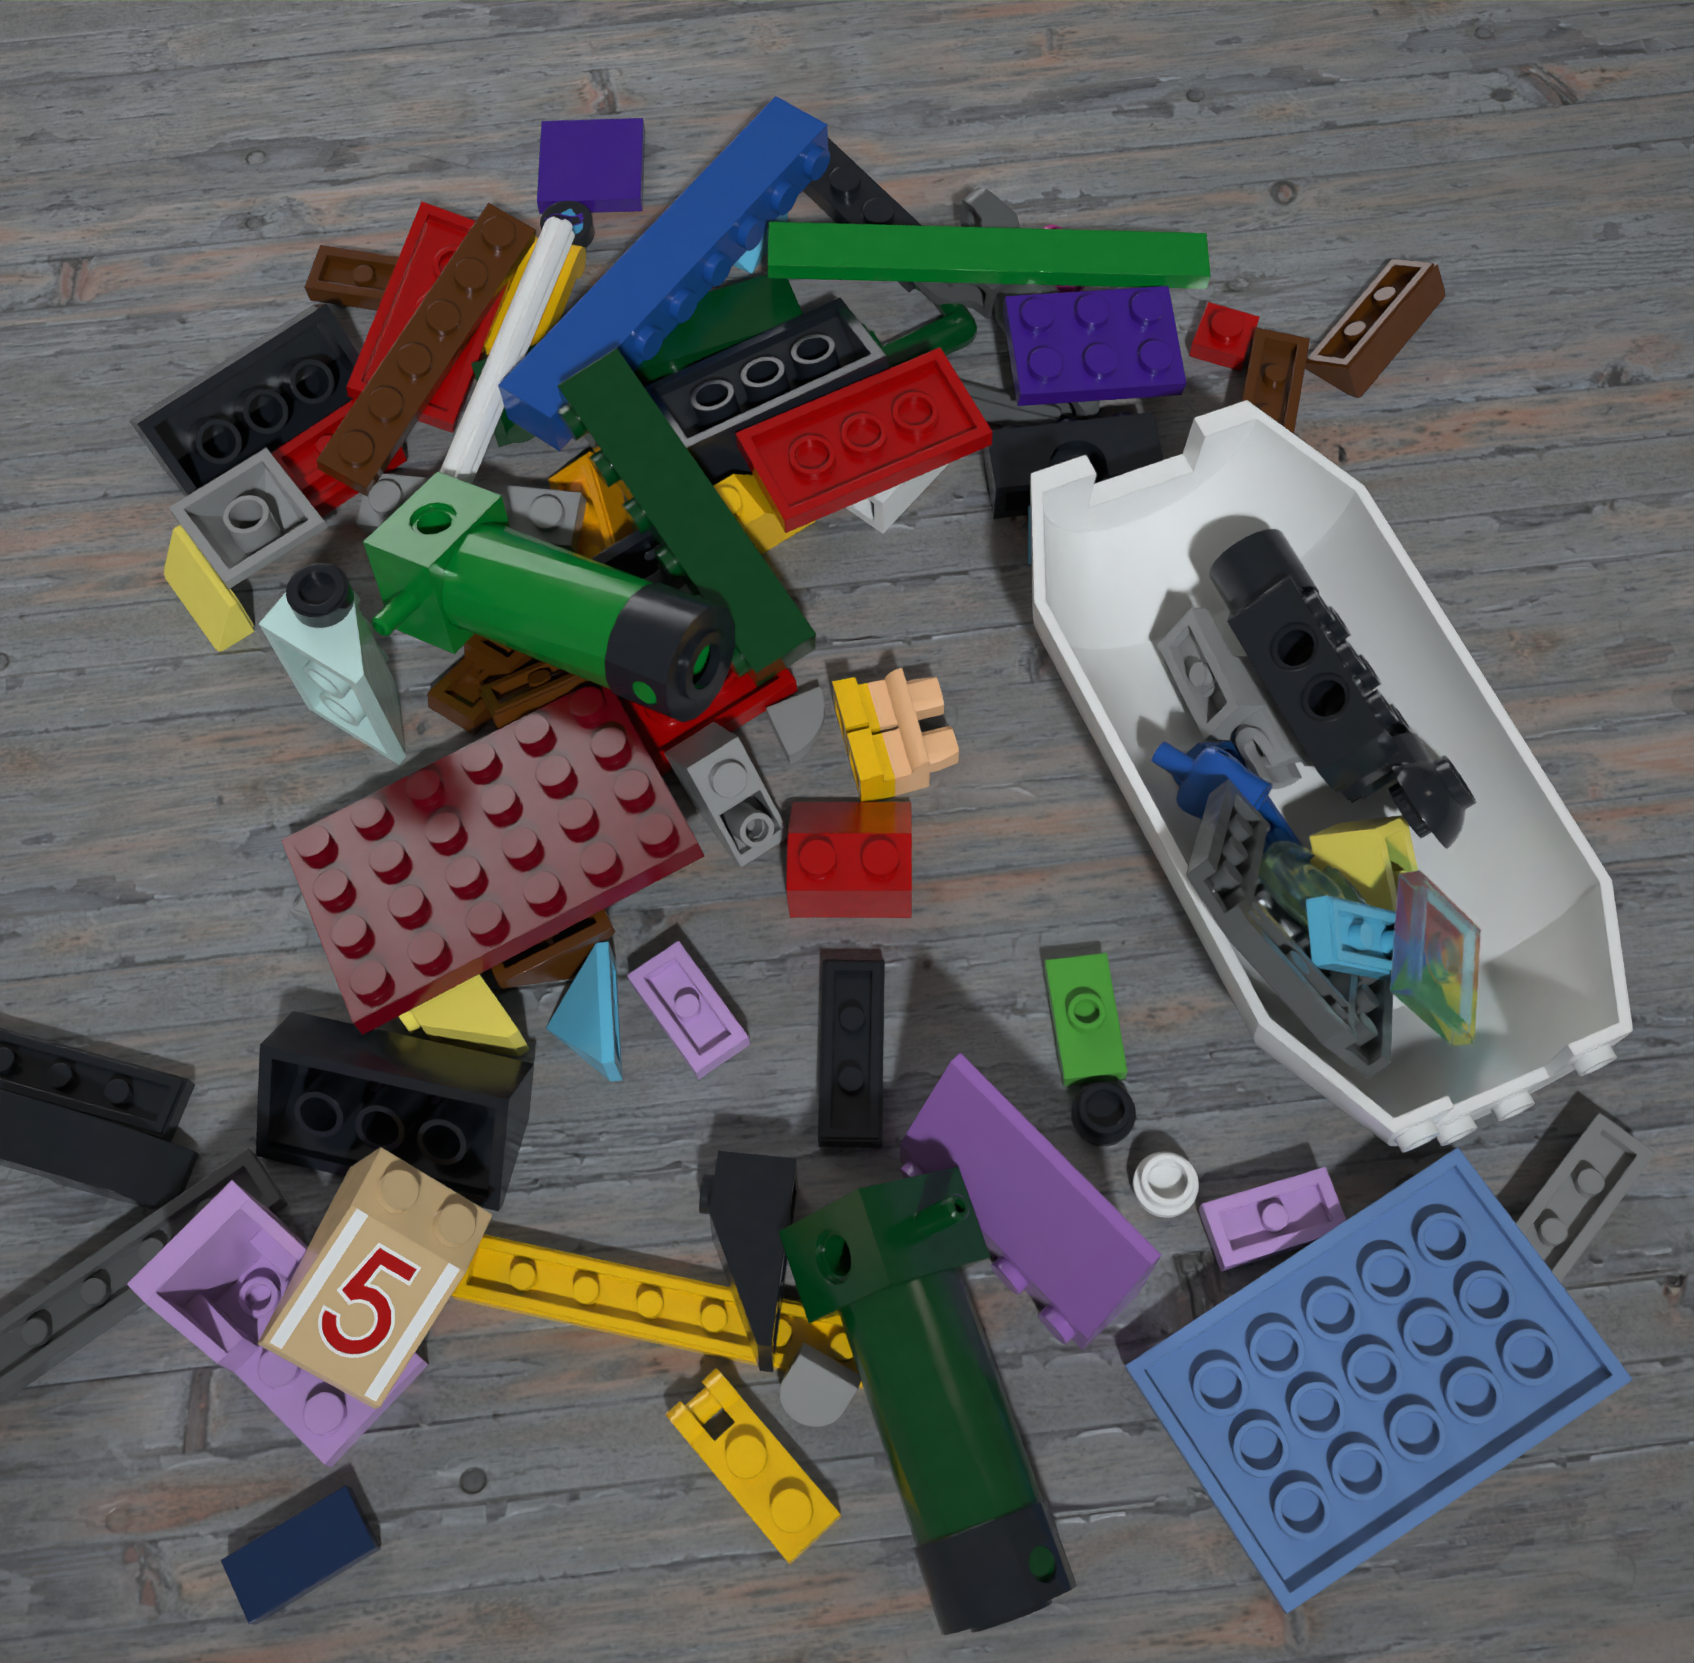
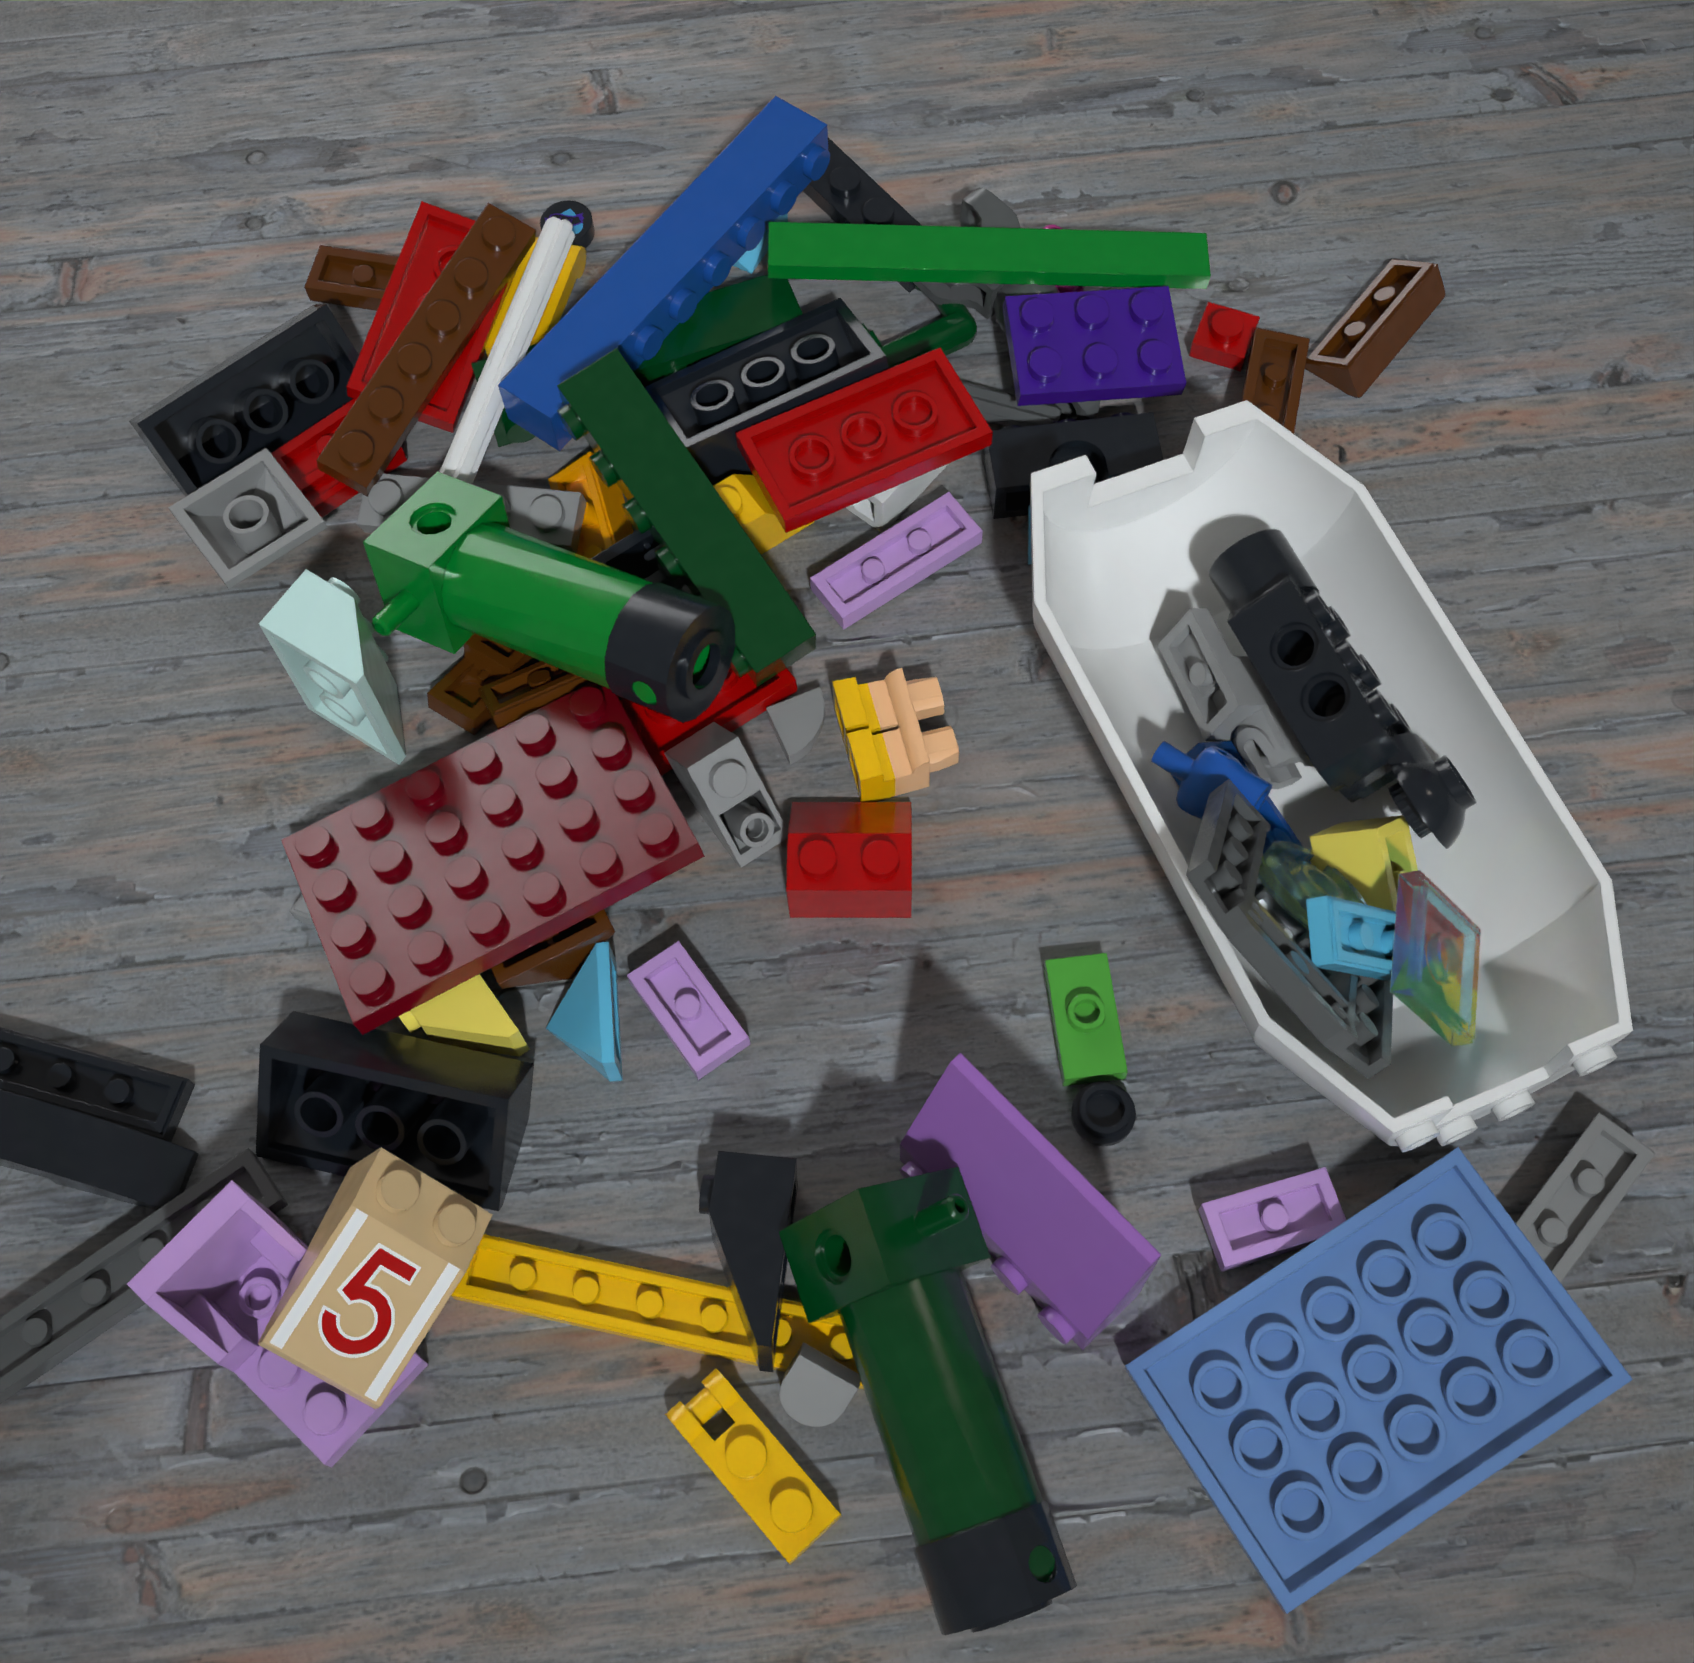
light yellow slope [164,525,255,652] -> none
dark blue tile [220,1485,381,1625] -> none
black tile [286,563,354,628] -> none
dark purple tile [537,118,645,214] -> none
black tile [818,959,885,1148] -> none
white plate [1132,1151,1199,1218] -> none
none -> lavender plate [810,492,983,630]

